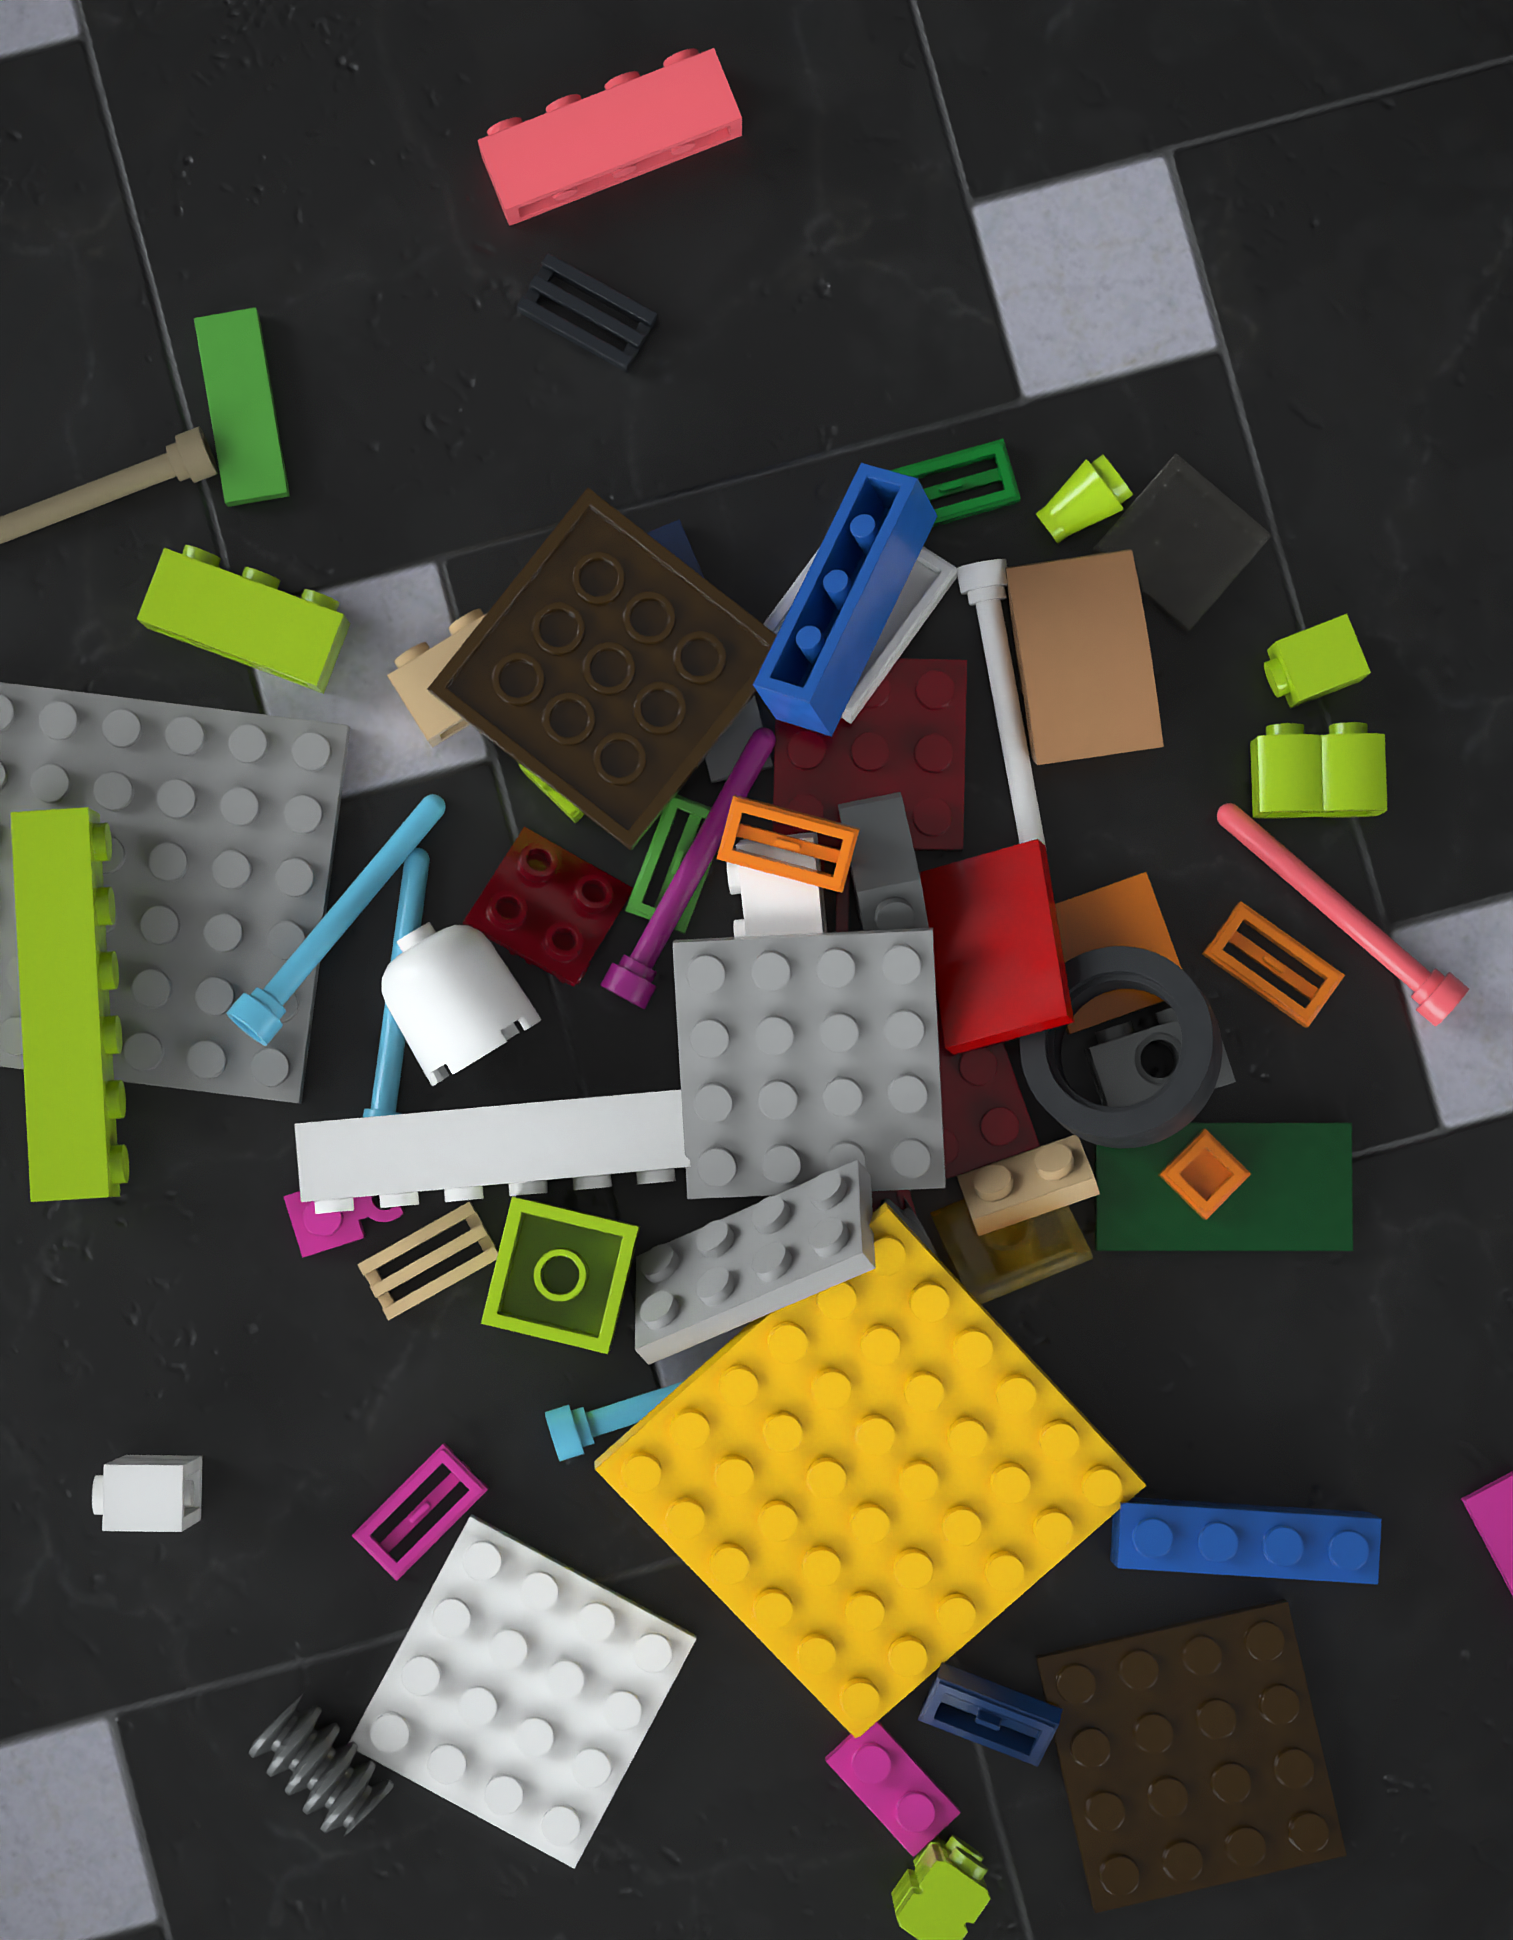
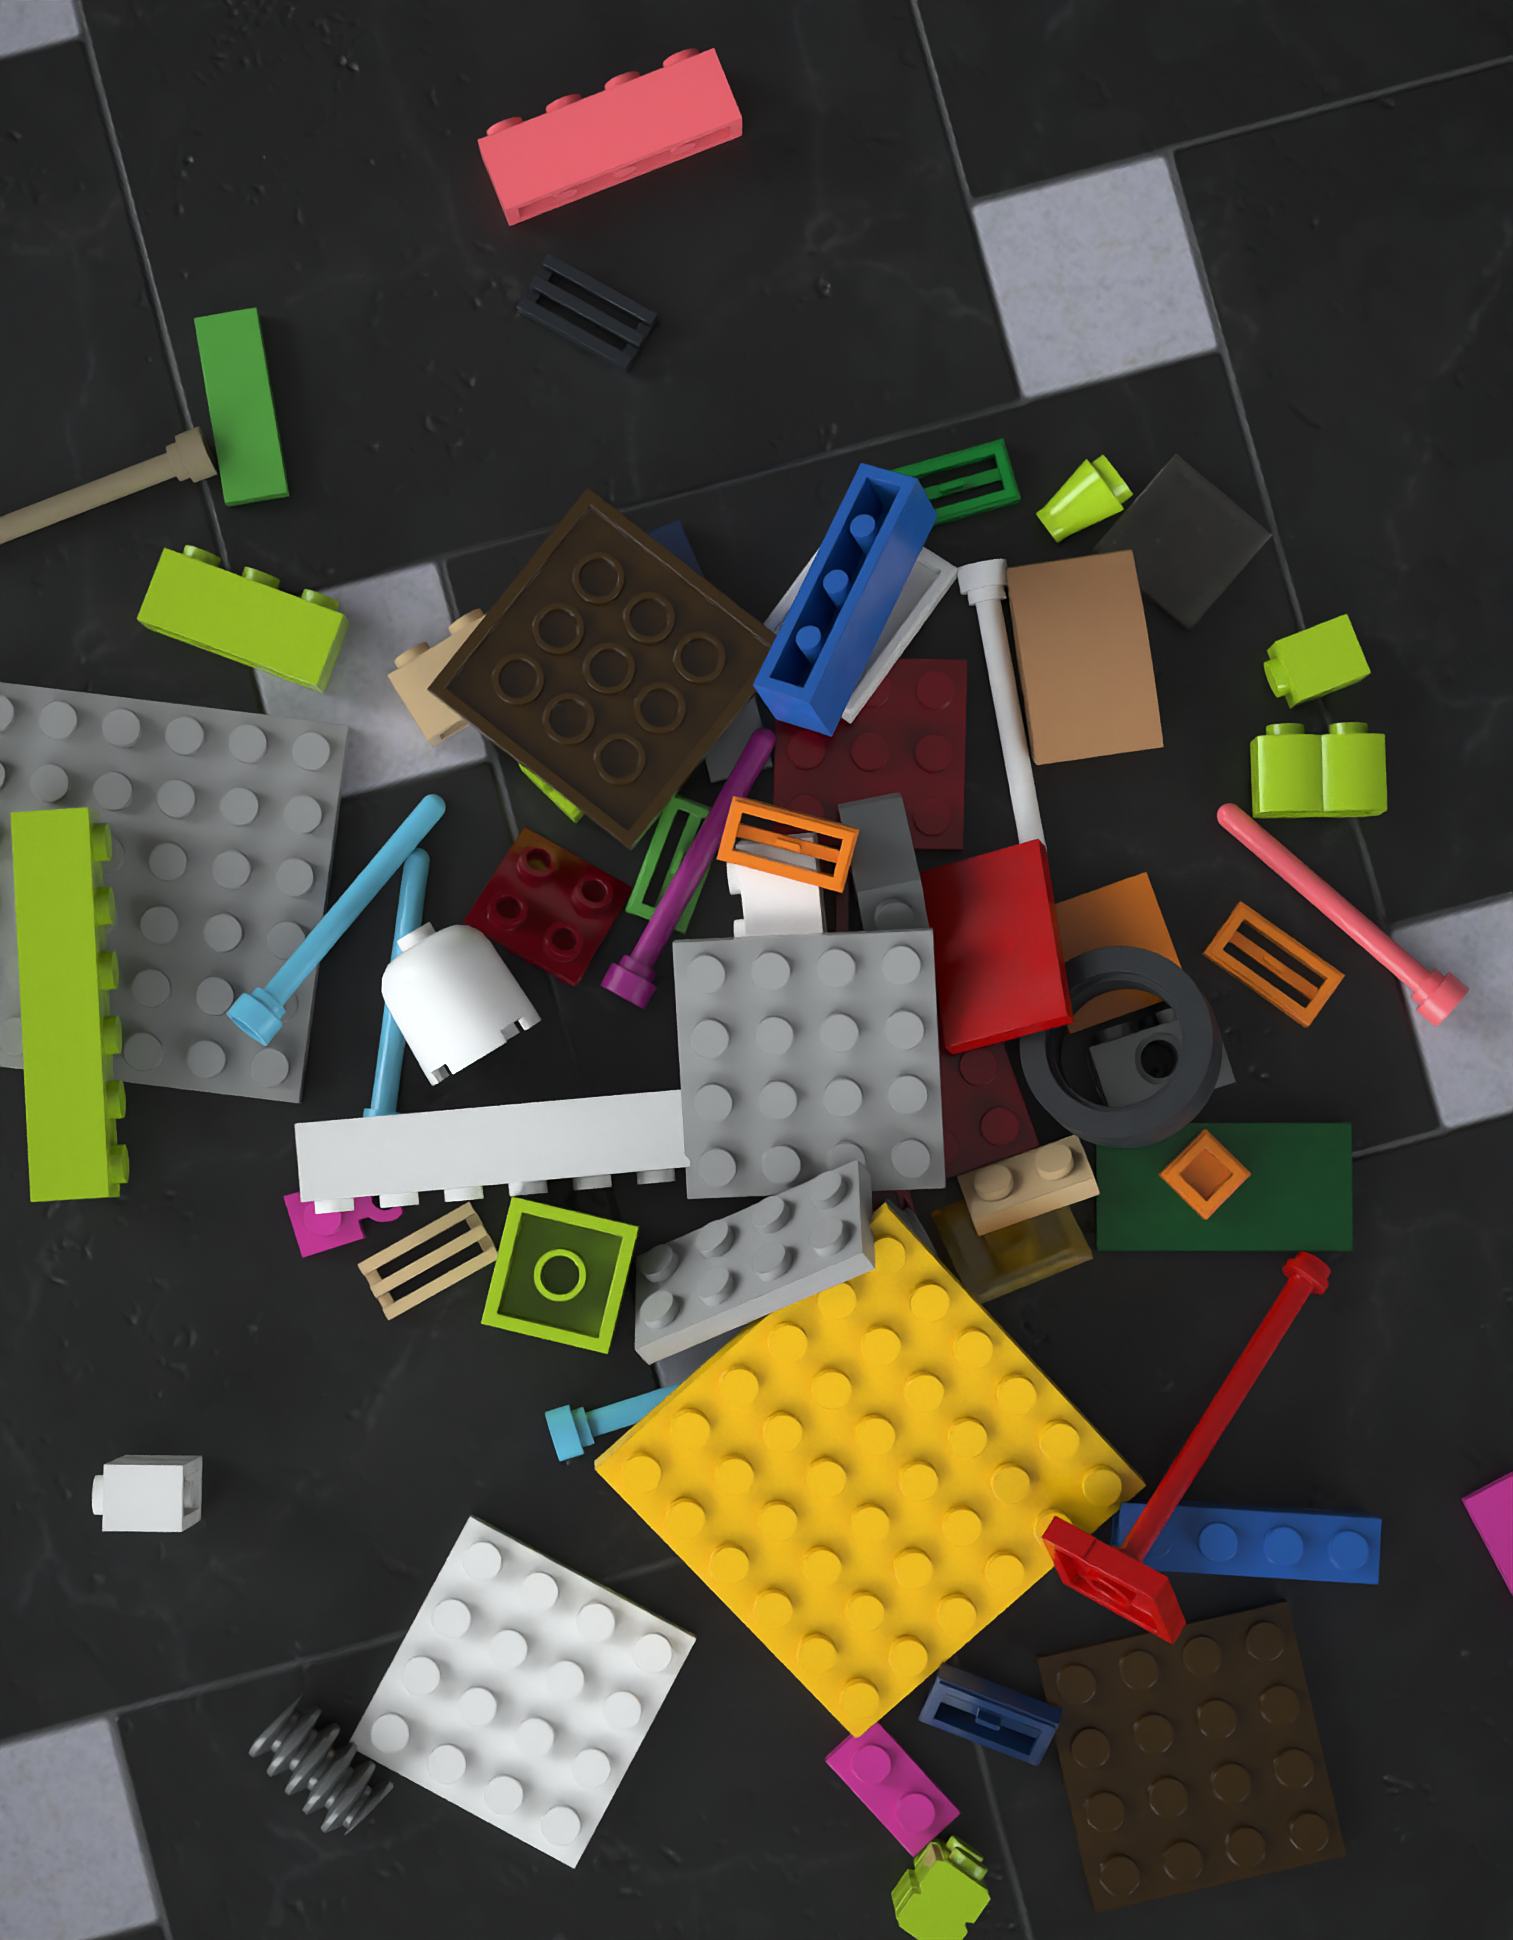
dark pink tile [351,1443,489,1581] -> none
none -> red tile [1041,1251,1331,1645]

